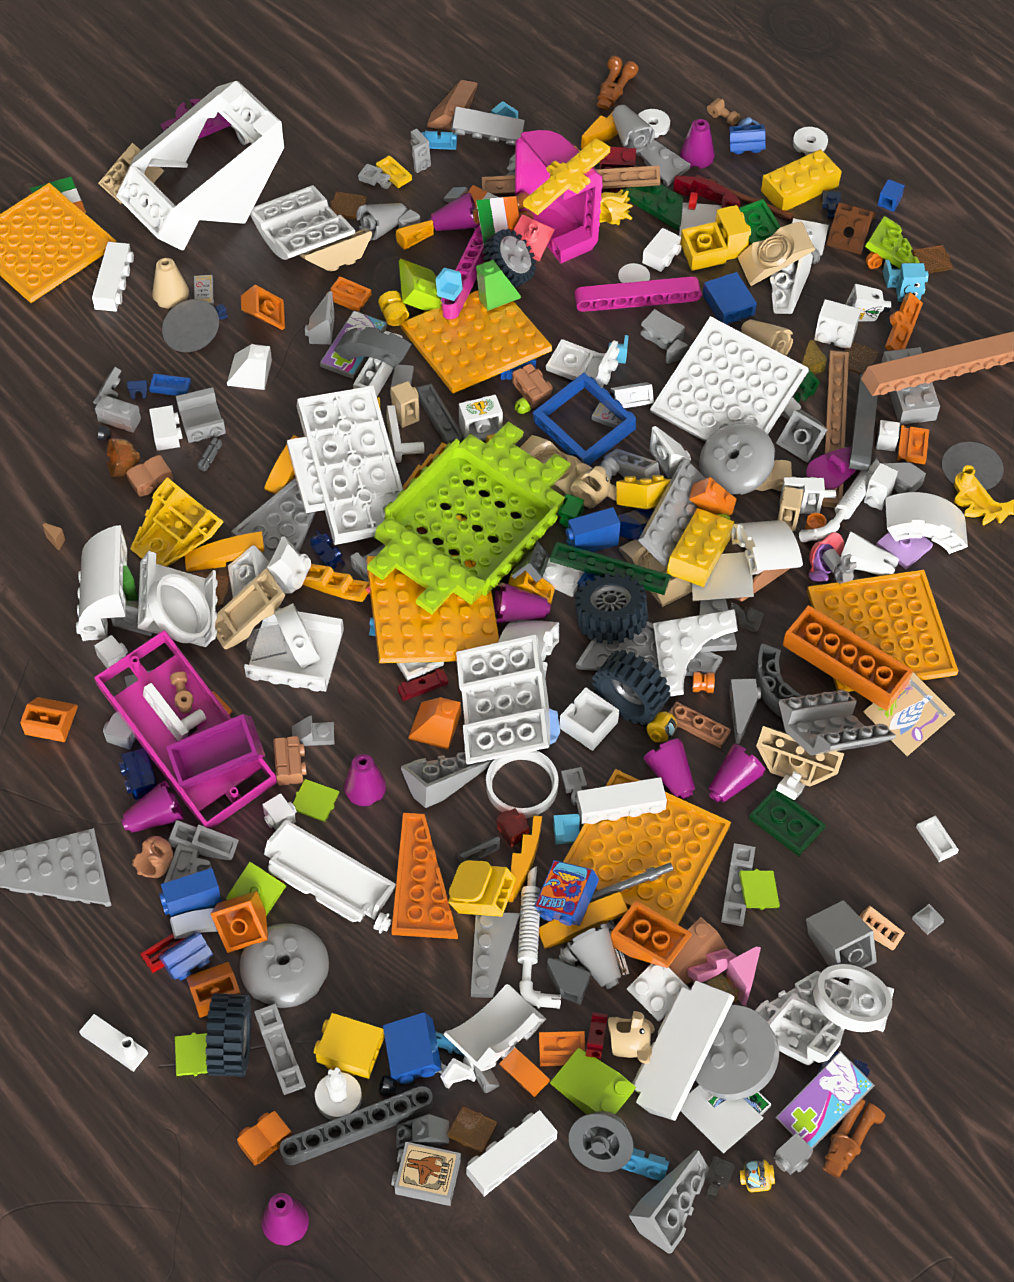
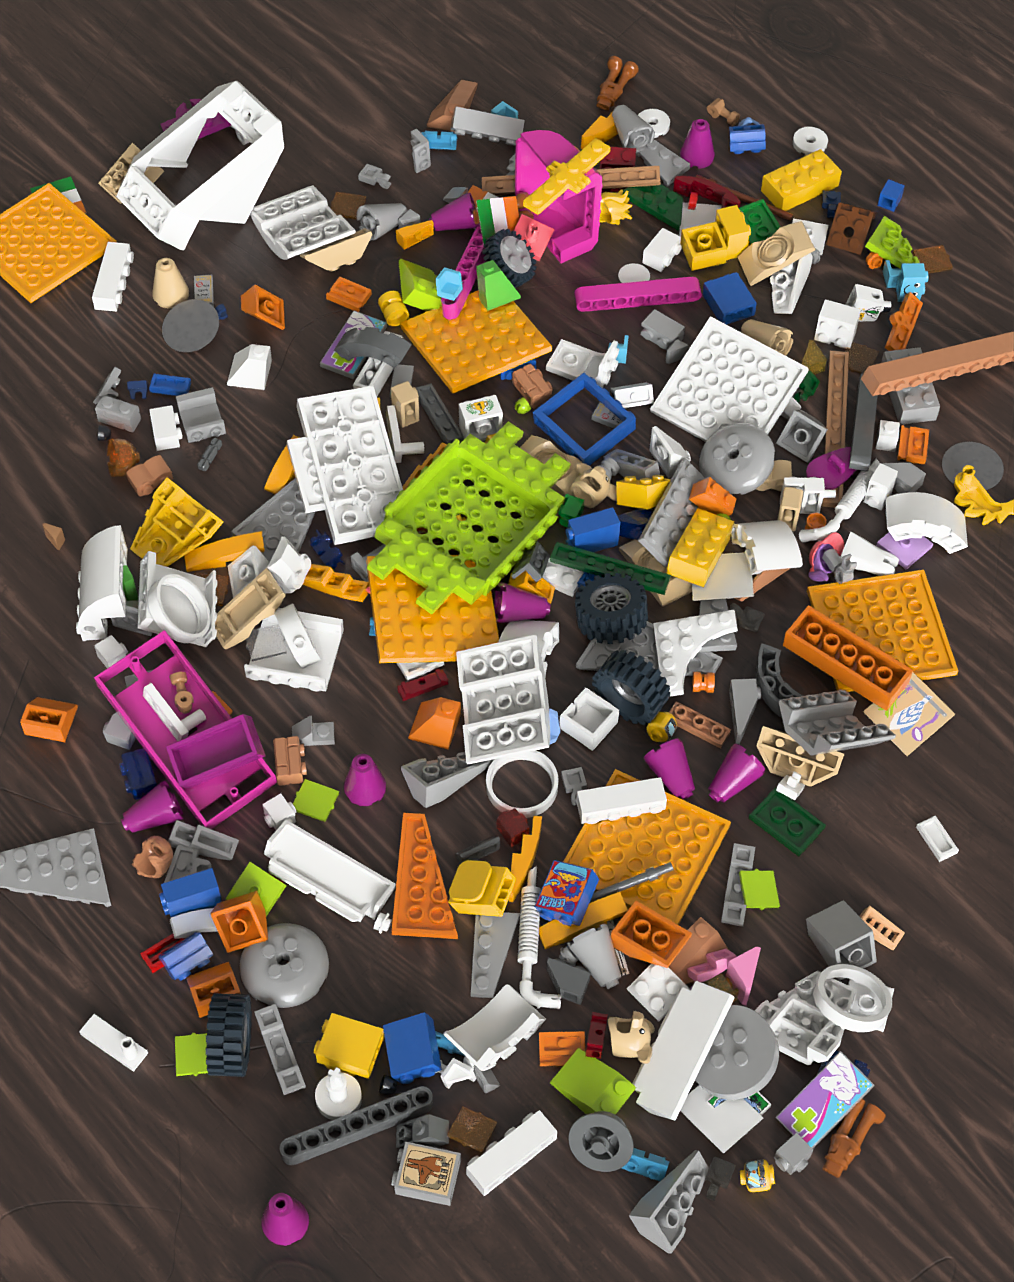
orange brick [237,1111,292,1166] -> none
light grey slope [305,291,335,345] -> none
yellow plate [376,155,412,188] -> none
orange slope [499,1048,550,1097] -> none
medium azure panel [553,814,580,844] -> none
light grey tile [912,904,944,935] -> none

